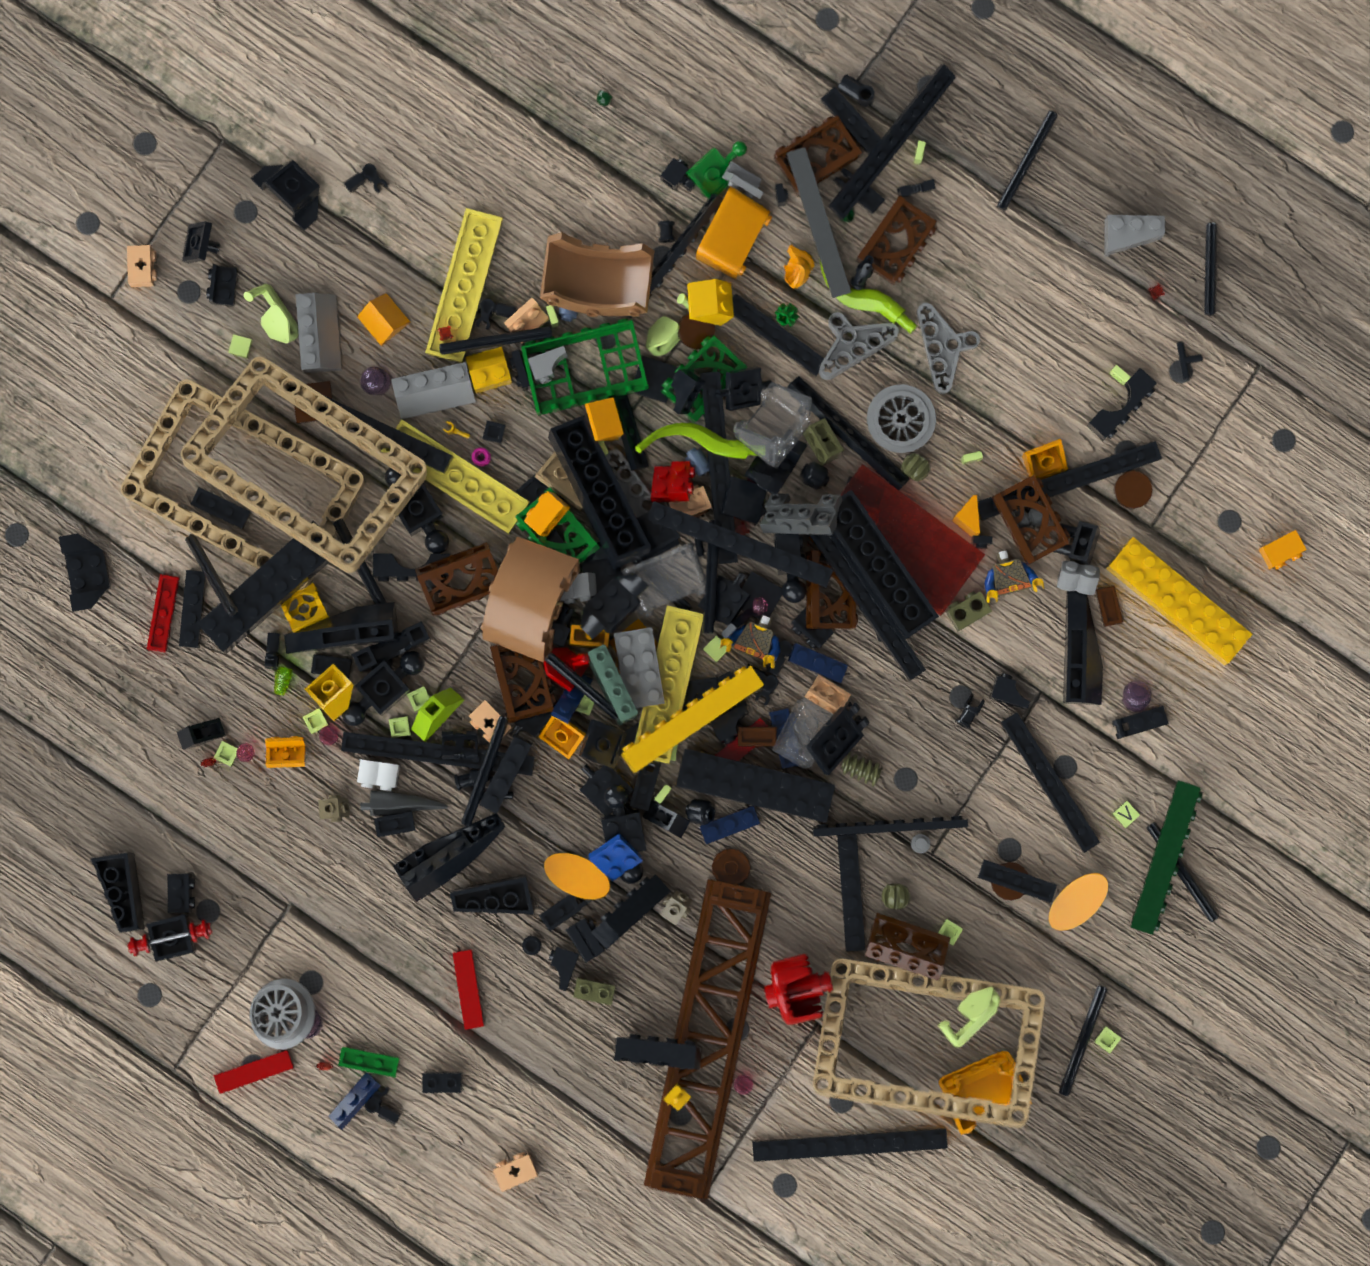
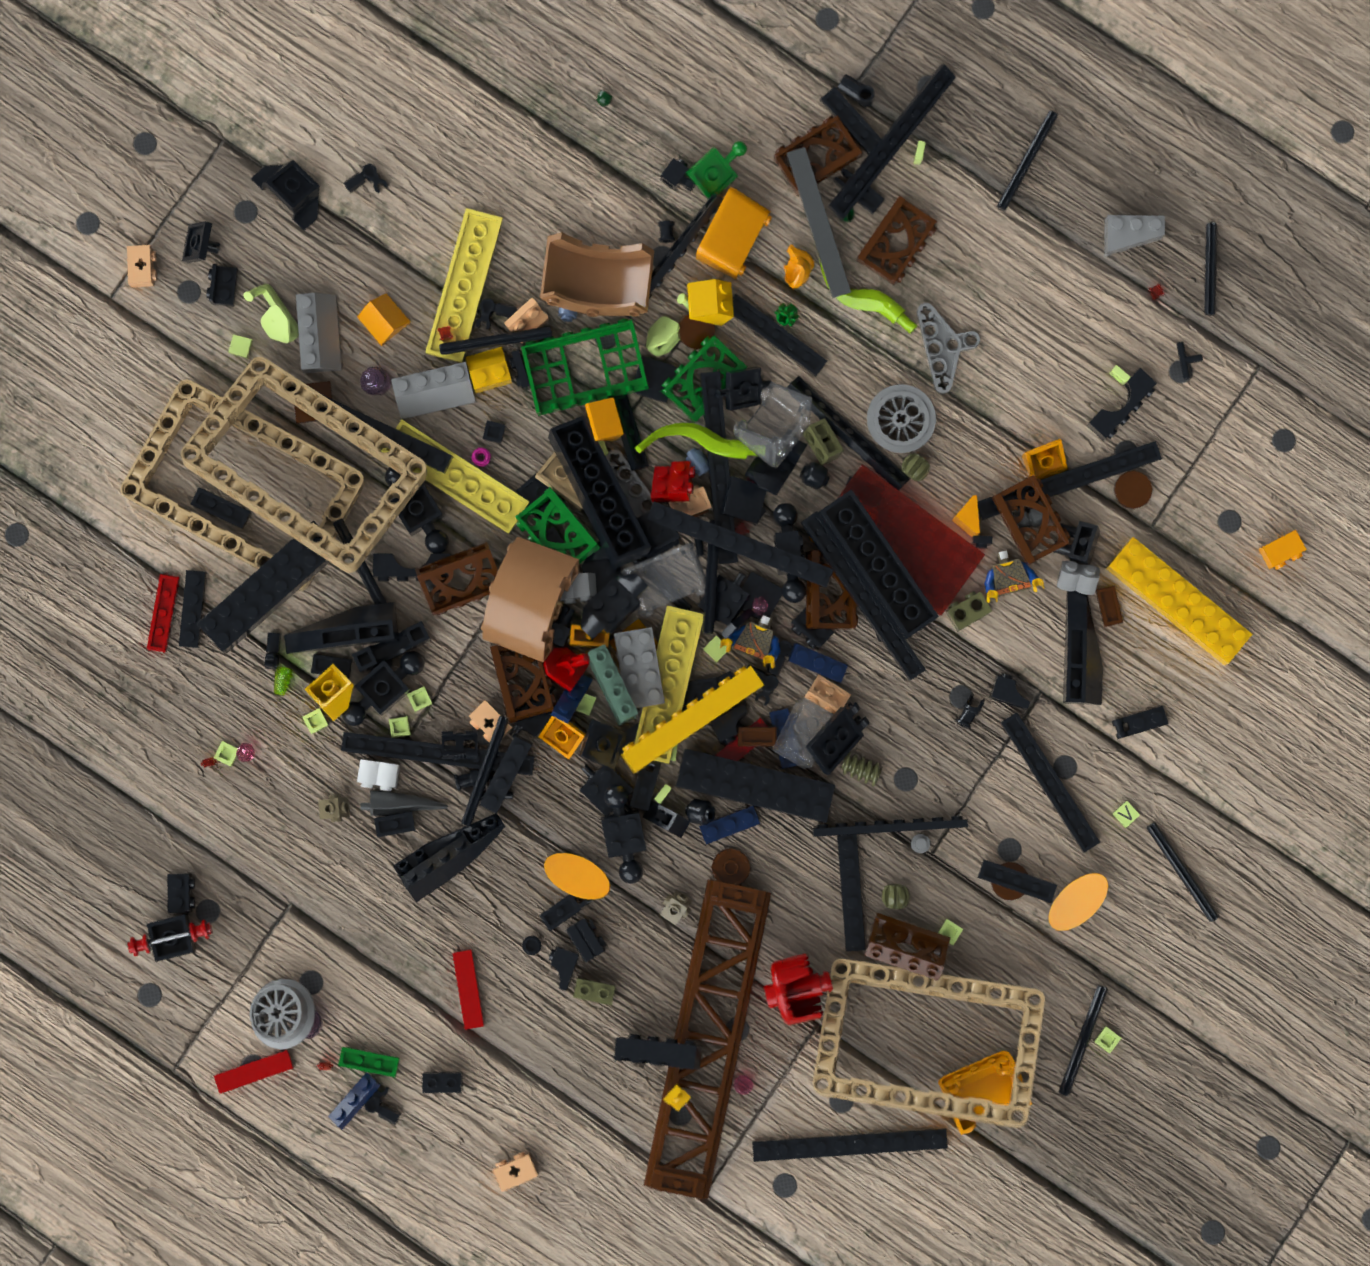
black piece [59,533,111,612] -> none
black wedge [90,853,145,933] -> none
black arch [177,718,226,750] -> none
black axle [185,534,238,617] -> none
light orange bracket [265,736,306,768] -> none
yellow piece [281,583,329,633] -> none
clear pink plate [319,726,338,745] -> none
lime slope [411,687,464,742] -> none
yellow hand [443,421,470,439] -> none
black wedge [450,874,534,915] -> none
light orange brick [524,491,571,537] -> none
light grey arch [528,346,568,384] -> none
black axle [545,653,618,720] -> none
yellowish green tile [546,305,559,328] -> none
blue plate [588,834,643,881] -> none
black wedge [591,874,671,950] -> none
black arch [671,369,706,414] -> none
light grey bracket [722,162,764,199] -> none
dark grey bracket [760,493,842,535] -> none
black plate [774,183,789,207] -> none
light grey beam [819,312,899,380] -> none
black piece [850,255,874,290] -> none
black piece [896,179,936,197] -> none
yellowish green piece [938,987,1000,1047] -> none
yellowish green tile [961,451,983,465] -> none
clear purple hair [1122,681,1152,712] -> none
dark green brick [1130,780,1203,935] -> none

